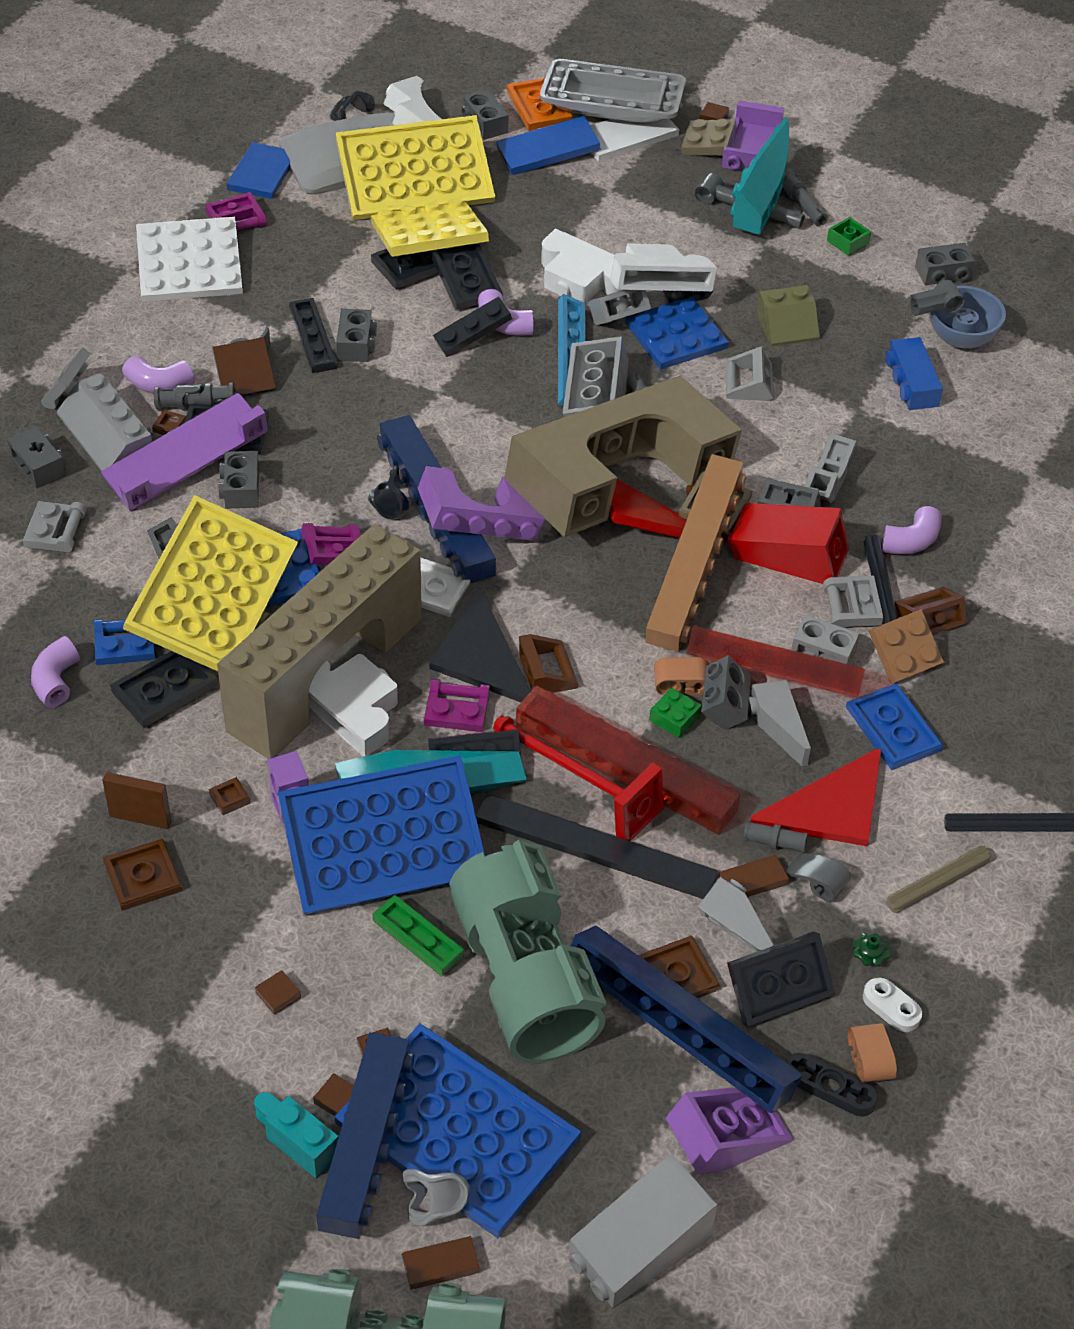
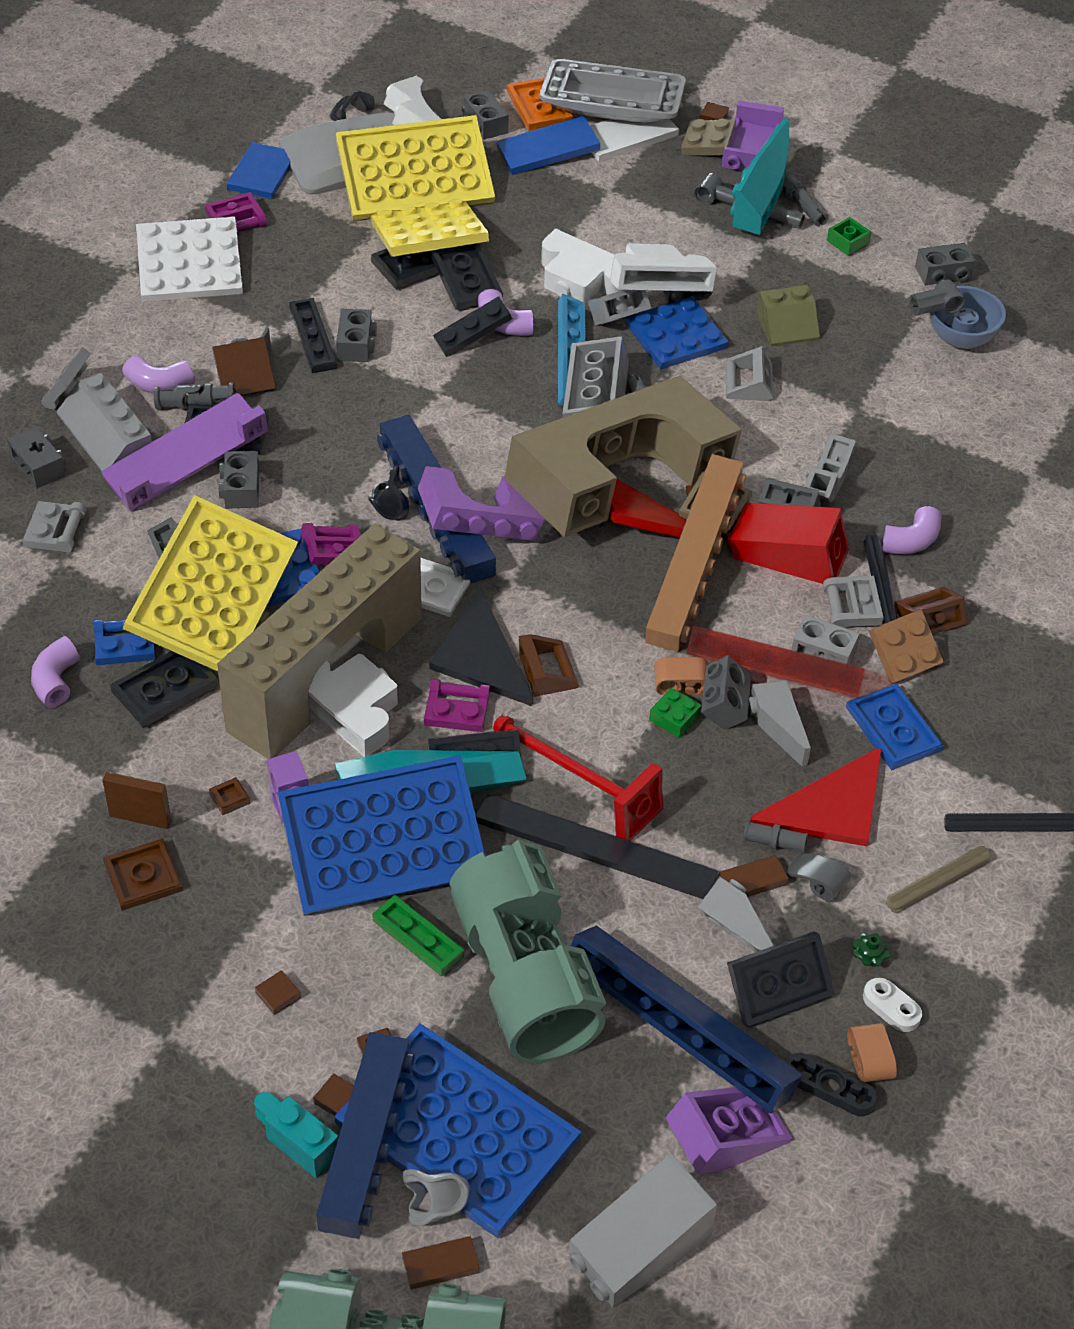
reddish brown tile [152,410,186,435] -> none
clear red brick [516,686,740,835] -> none
reddish brown tile [638,935,721,998] -> none
blue brick [885,337,943,410] -> none

